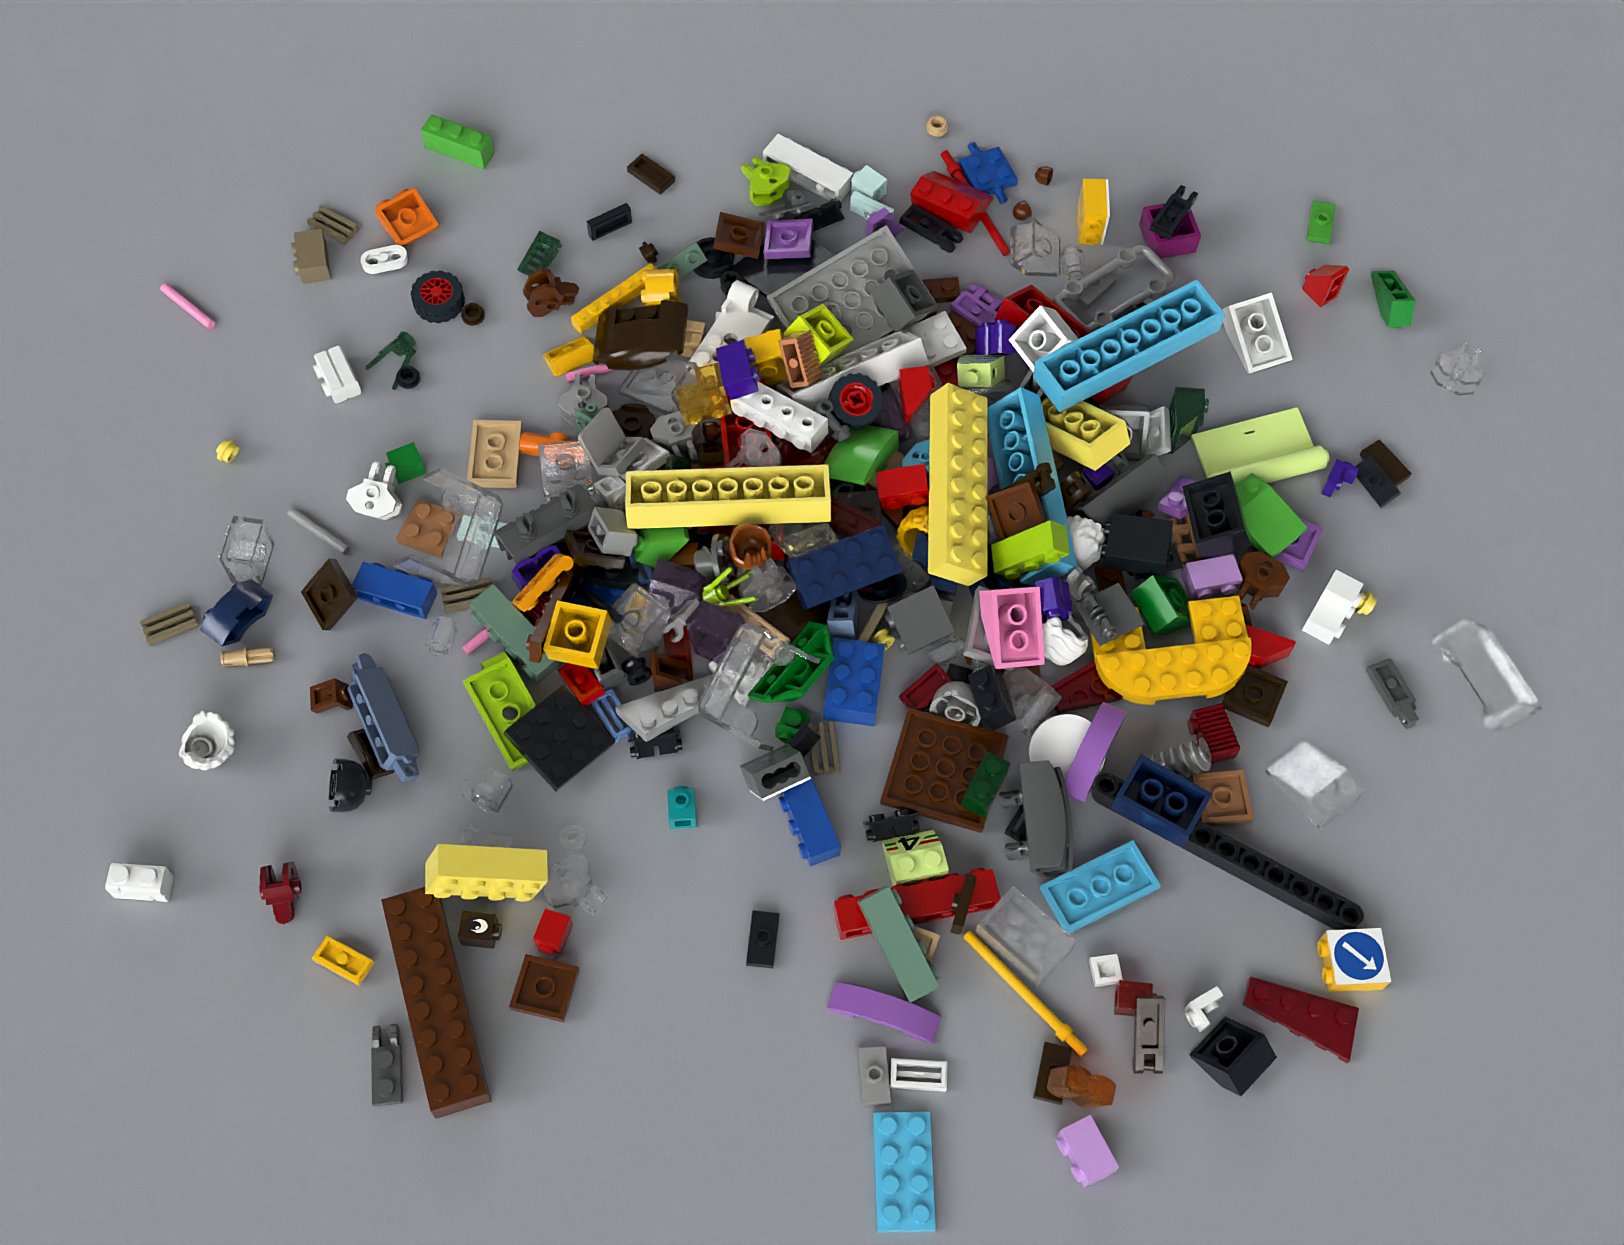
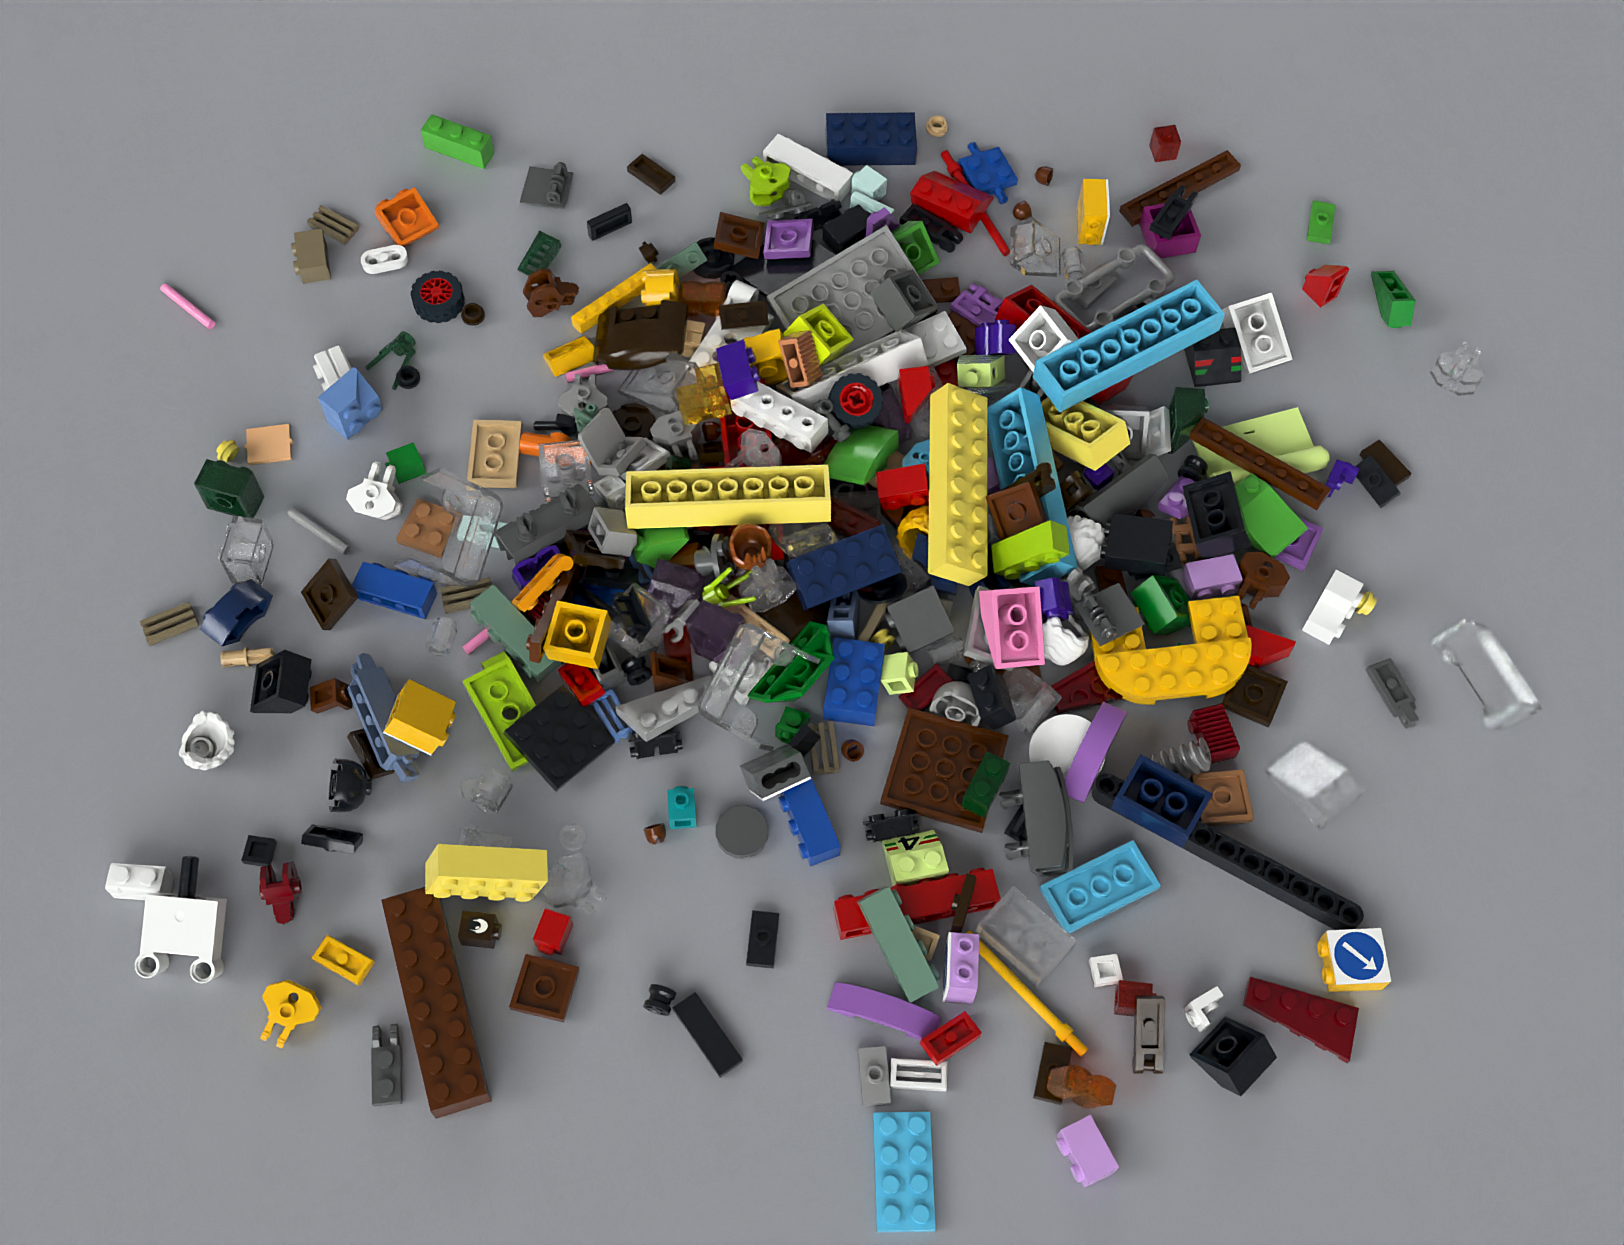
none -> white piece [135,856,227,983]
none -> clear green brick [194,459,264,521]
none -> black plate [241,835,277,867]
none -> light nougat piece [244,424,293,465]
none -> black slope [250,650,312,714]
none -> yellow hinge [260,979,322,1048]
none -> black plate [301,824,363,854]
none -> medium blue slope [318,367,383,440]
none -> yellow piece [383,679,456,756]
none -> dark grey hinge [520,162,574,209]
none -> black bar [533,414,577,436]
none -> black hinge [613,587,652,644]
none -> reddish brown hinge [643,823,666,845]
none -> black wheel [643,984,677,1016]
none -> black tile [672,992,743,1078]
none -> clear orange brick [678,280,727,317]
none -> dark grey tile [716,806,768,858]
none -> dark brown plate [718,301,769,330]
none -> black brick [822,204,870,255]
none -> dark blue brick [825,112,917,166]
none -> reddish brown hinge [841,739,864,762]
none -> yellowish green brick [881,652,919,695]
none -> bright green slope [891,221,940,275]
none -> red plate [920,1011,982,1066]
none -> lavender piece [942,932,979,1004]
none -> reddish brown plate [1119,150,1241,227]
none -> clear red brick [1149,125,1181,163]
none -> black wheel [1177,455,1208,482]
none -> black slope [1184,327,1241,387]
none -> reddish brown plate [1189,417,1331,510]

